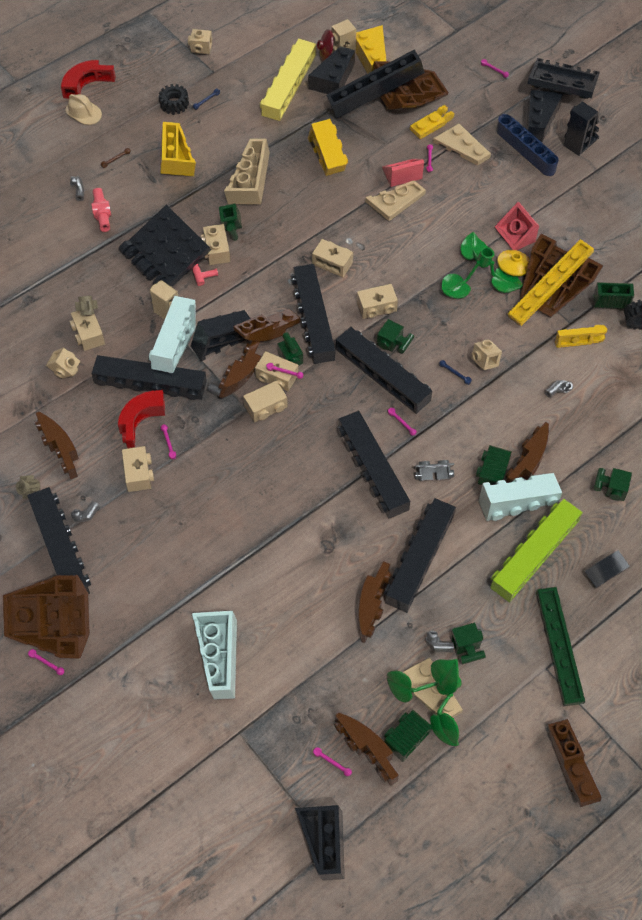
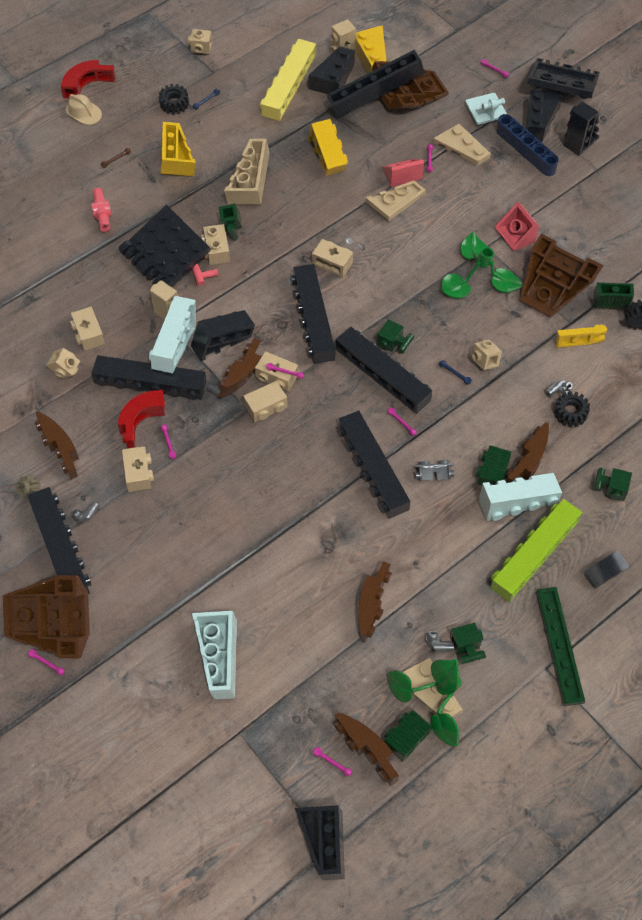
flat silver arm [70,176,85,201] -> none
dark tan gear [75,295,98,315] -> none
reddish brown slope [233,308,300,341] -> none
dark green brick [277,332,303,367] -> none
dark red dish [317,29,334,62] -> none
tan brick [357,284,398,319] -> none
black brick [384,498,456,613] -> none
yellow hinge [410,105,454,139] -> none
yellow dish [497,250,530,276] -> none
yellow tile [508,239,594,326] -> none
reddish brown slope [547,719,602,807] -> none
none -> light aqua plate [465,93,507,125]
none -> black tyre [554,391,590,428]

